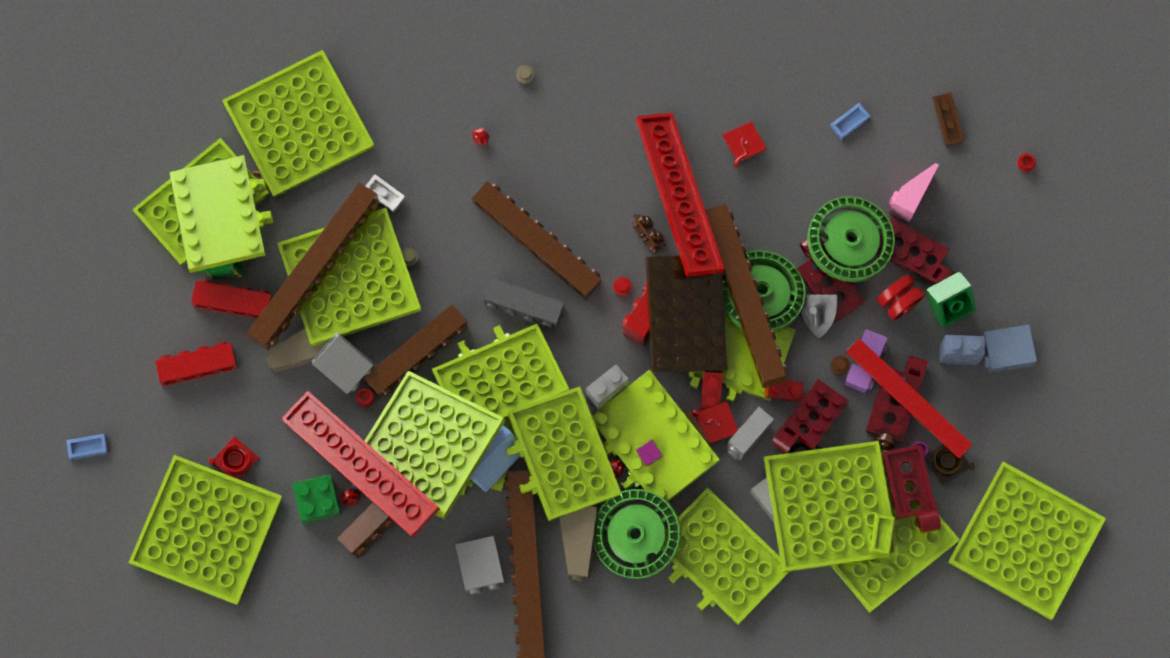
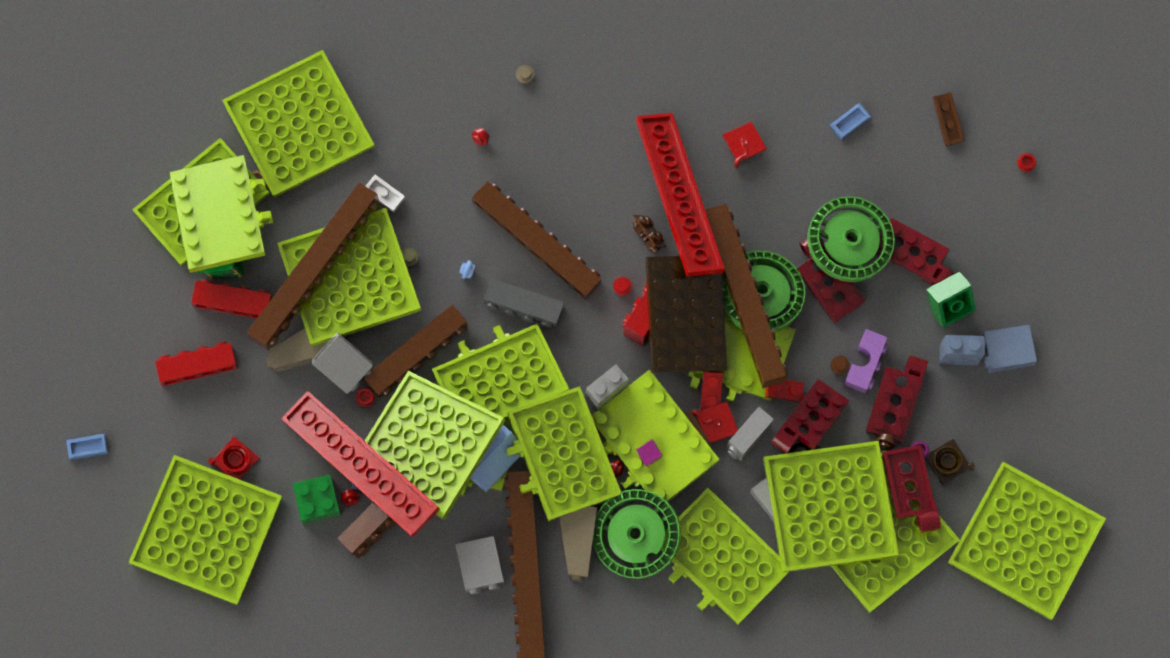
flat silver shield [801,295,837,339] -> none
red tile [845,338,973,459] -> none
lime tile [869,514,895,556] -> none
red wheel [876,274,926,321] -> none
bright pink slope [888,163,939,223] -> none
none -> light blue plate [459,260,475,279]

